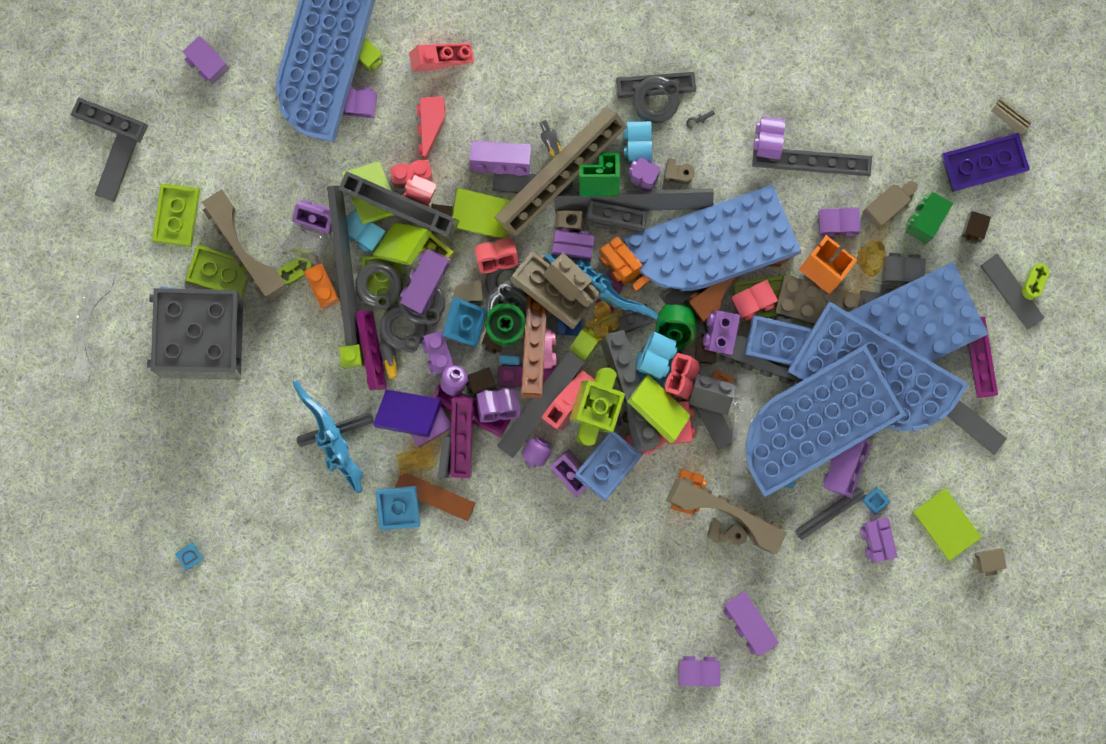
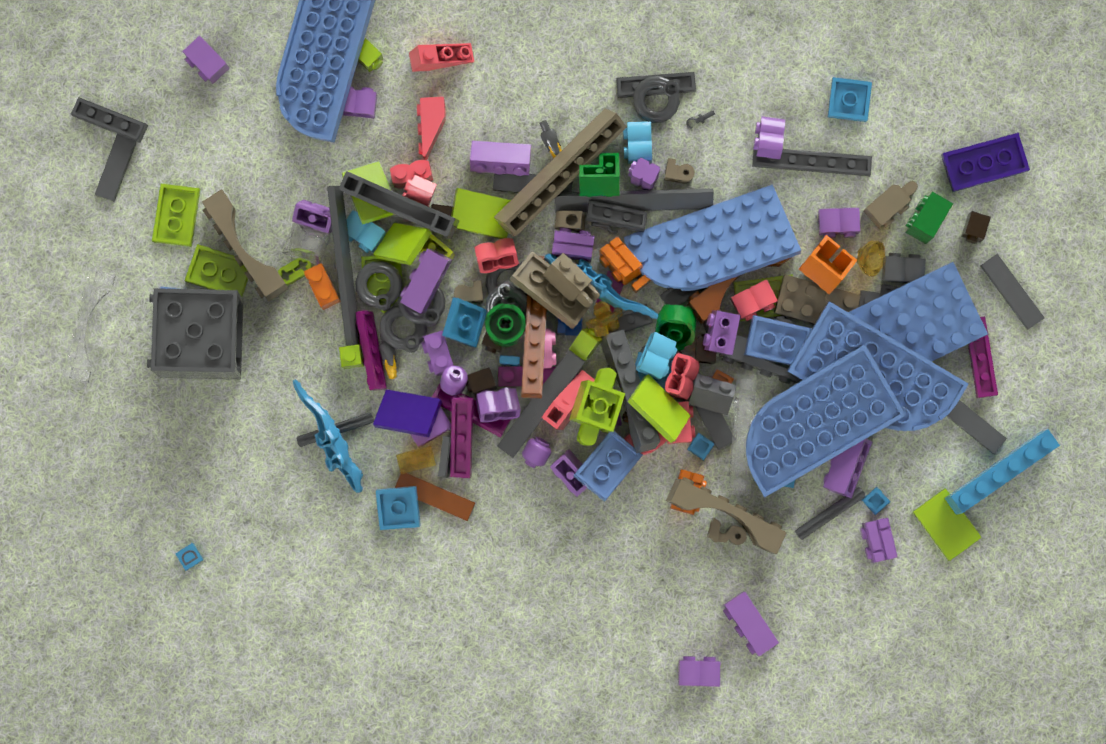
dark tan brick [973,548,1007,576] -> none
dark tan tile [991,98,1032,135] -> none
lime beam [1021,263,1049,300] -> none
none -> dark azure tile [687,433,715,461]
none -> dark azure plate [827,77,872,122]
none -> dark azure brick [945,429,1060,515]

